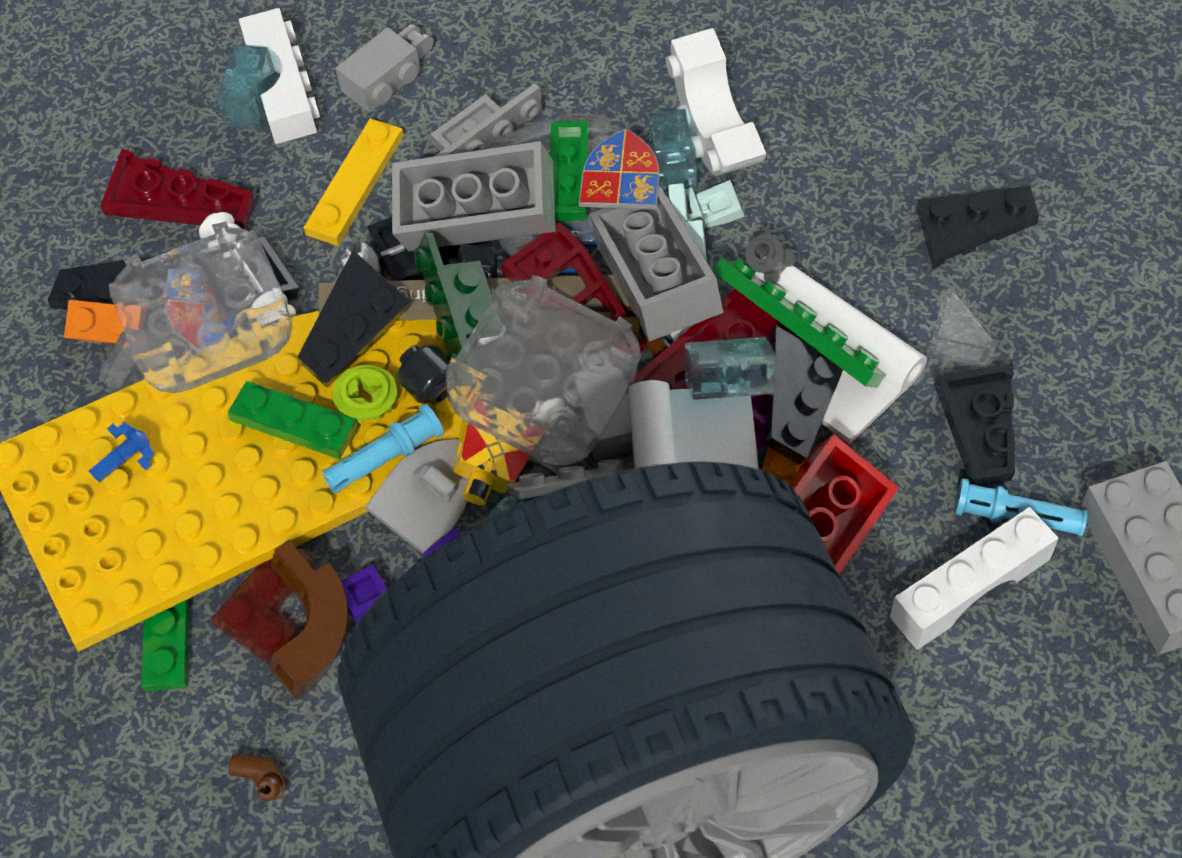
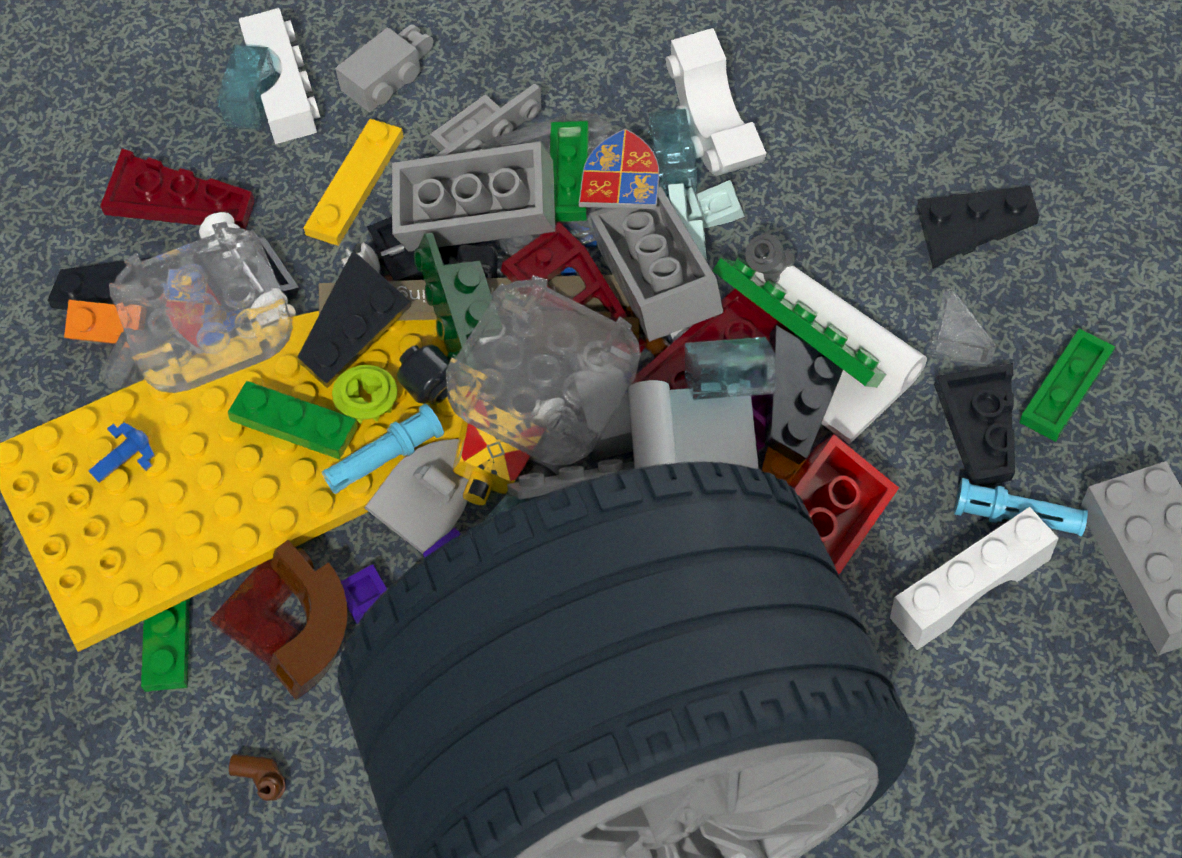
none -> green plate [1019,328,1115,442]

